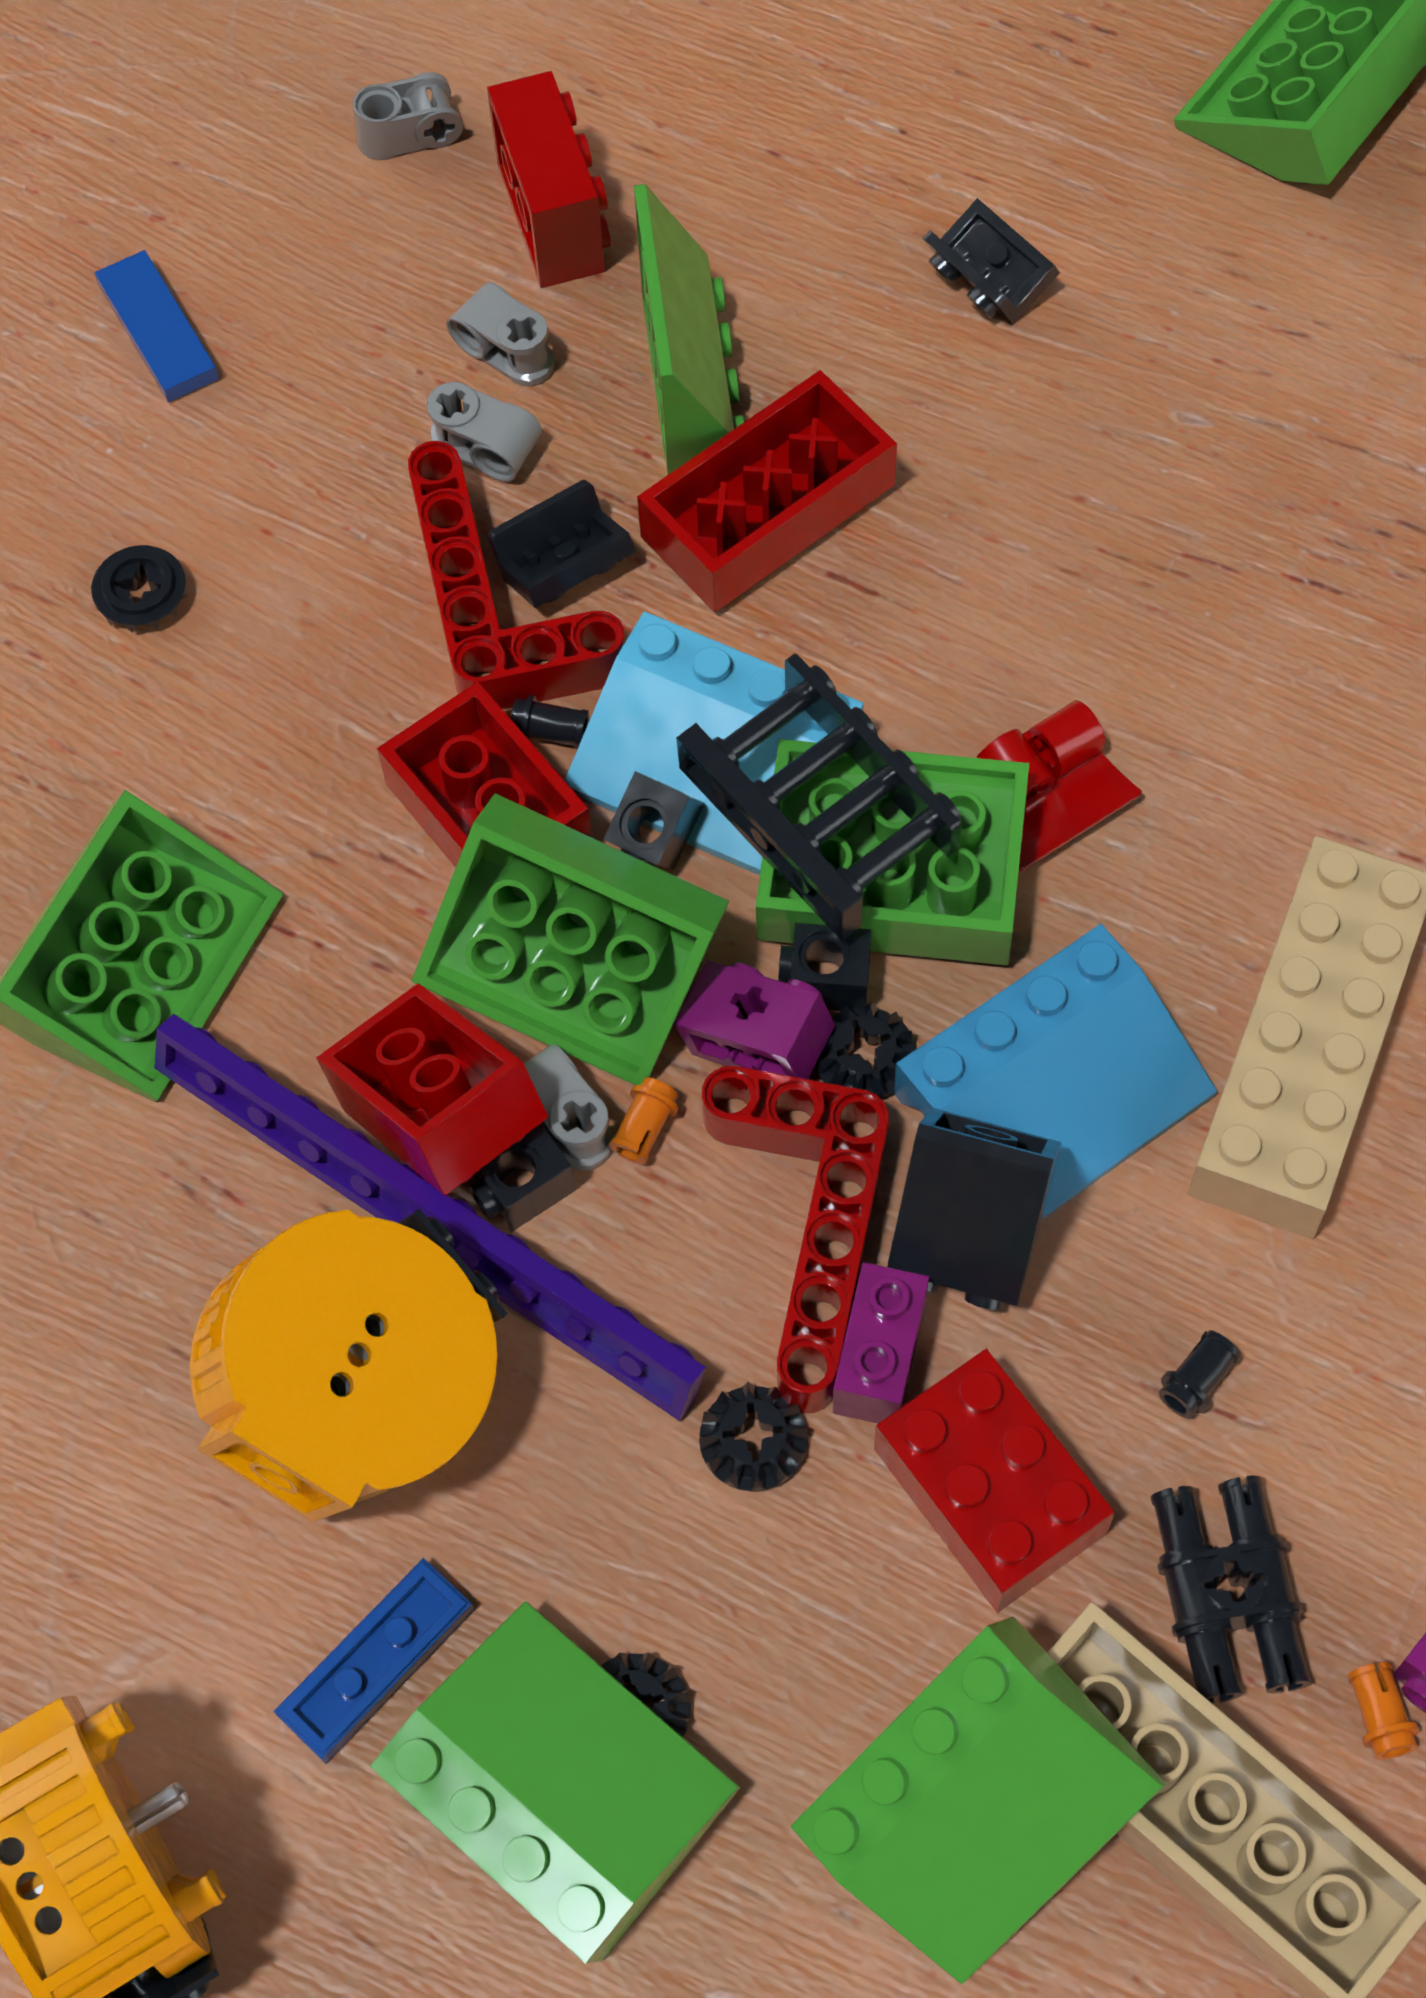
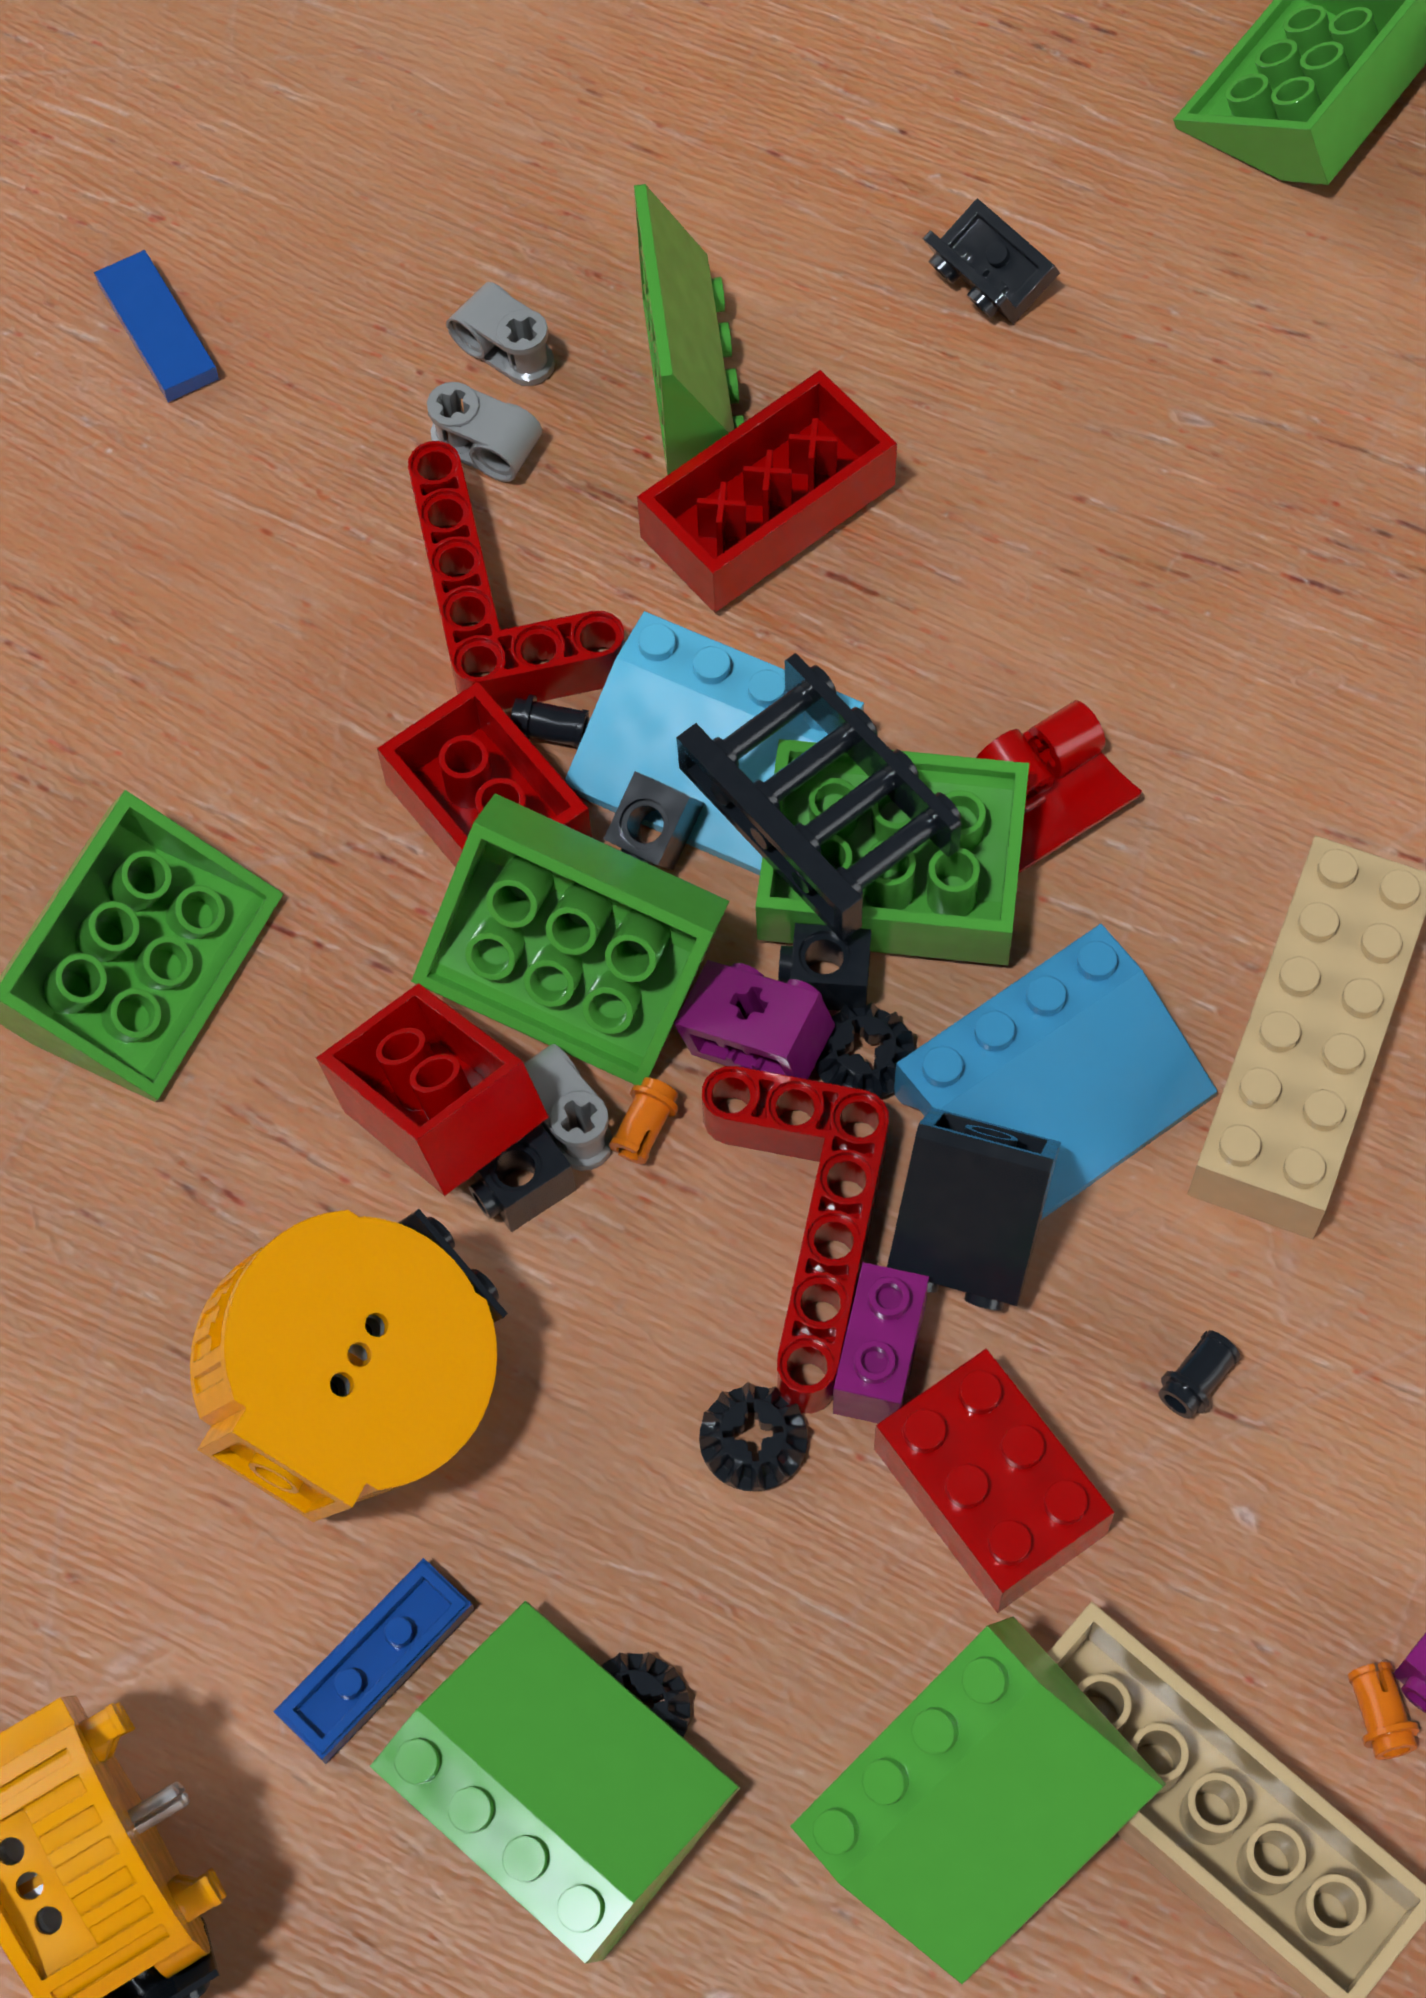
black gear [91,545,187,633] -> none
dark purple plate [154,1014,706,1421] -> none
light grey piece [353,72,463,160] -> none
red brick [487,71,611,288] -> none
black bracket [487,479,635,608] -> none
black pin [1150,1475,1312,1704] -> none

